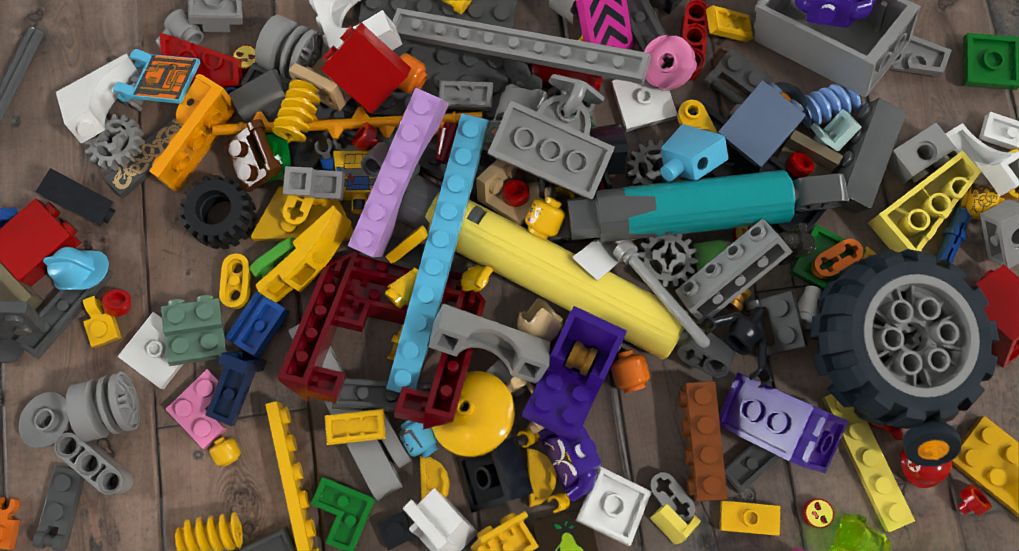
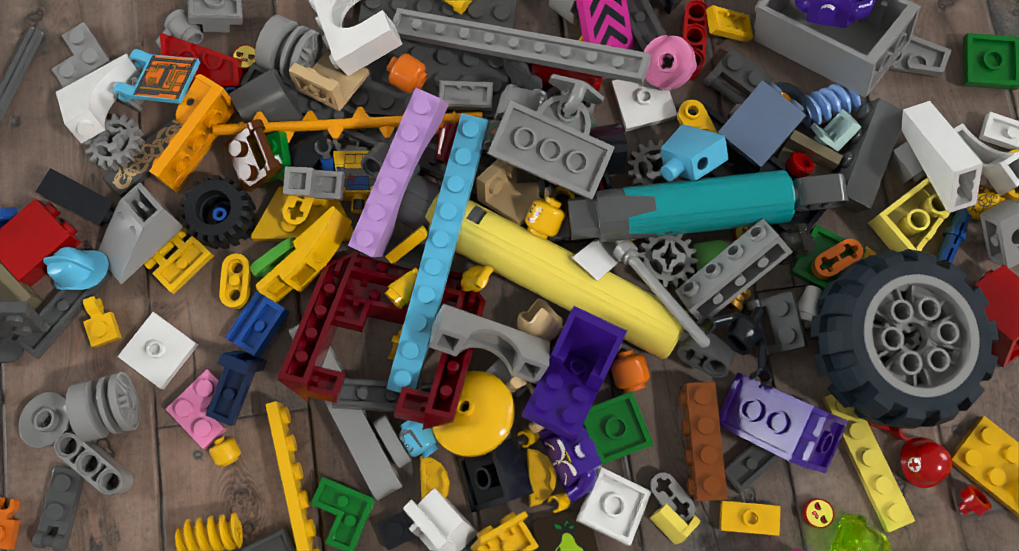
red tile [102,289,132,317] -> none
sand green plate [161,295,227,366] -> none
yellow piece [271,80,321,142] -> none
red brick [321,22,411,114] -> none
yellow plate [325,409,387,445] -> none
red tile [352,122,381,151] -> none
red tile [502,180,530,207] -> none
pearl gold wheel [565,340,598,376] -> none
black wheel [903,421,961,467] -> none
none -> light grey plate [52,22,111,88]
none -> light grey slope [98,182,184,284]
none -> yellow plate [144,224,214,294]
none -> blue arm [213,203,231,223]
none -> green plate [584,392,654,465]
none -> white slope [901,101,983,213]

